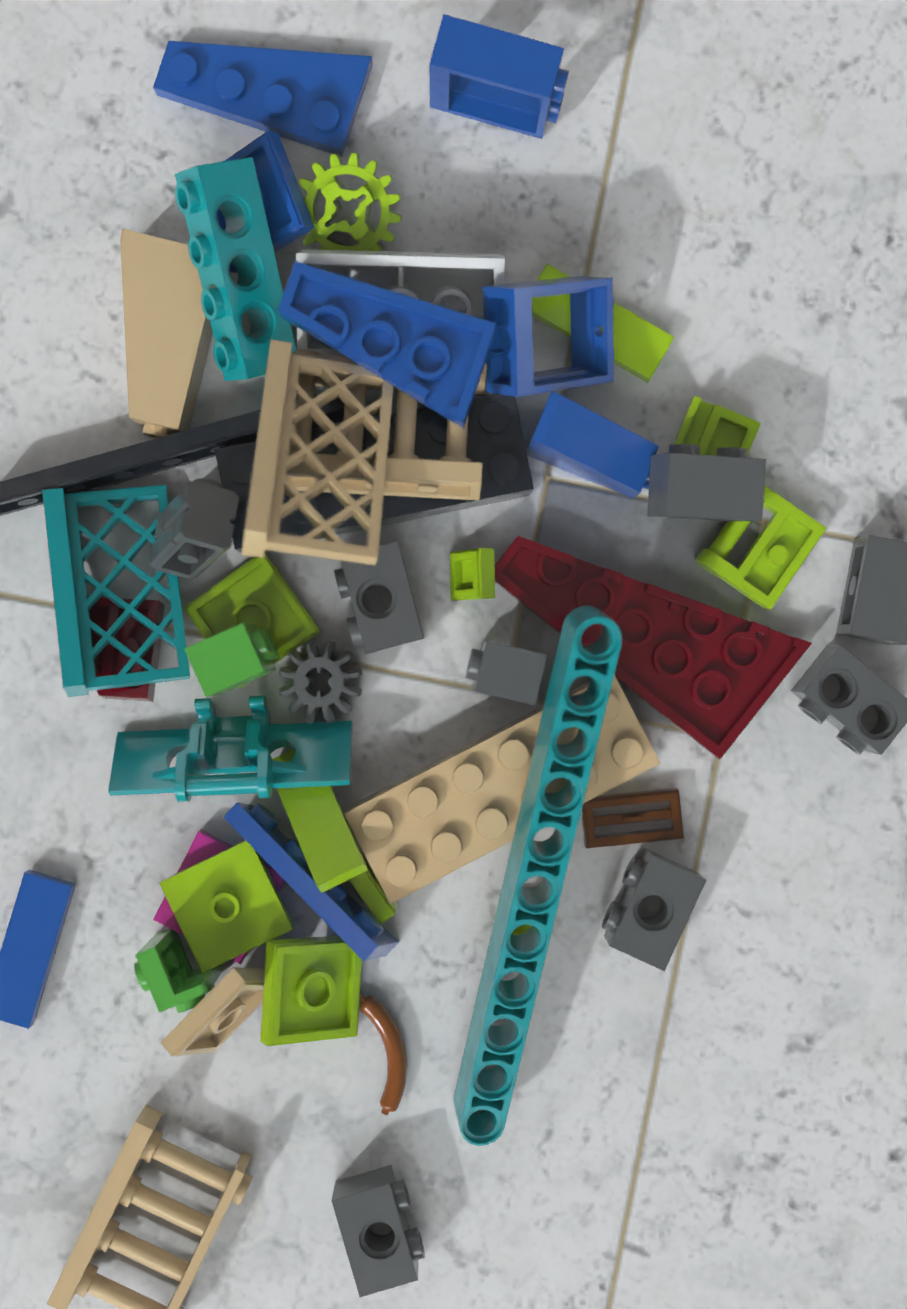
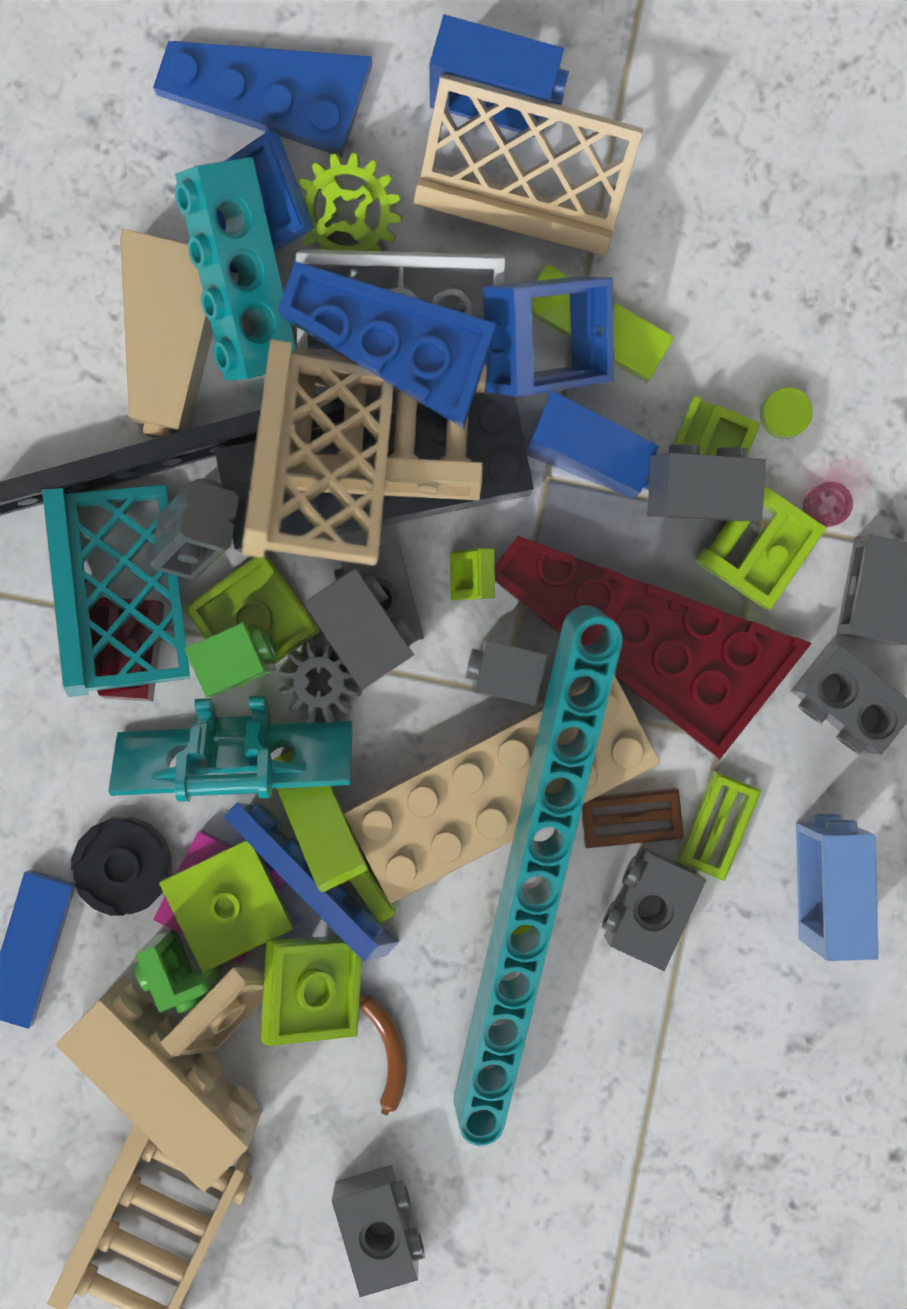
none -> tan brick [55,976,262,1193]
none -> black tile [71,817,172,916]
none -> dark grey brick [304,568,417,690]
none -> tan fence [413,73,643,257]
none -> lime tile [677,771,762,881]
none -> lime tile [760,387,813,439]
none -> medium blue window [796,814,879,961]
none -> clear pink bush [803,482,853,528]

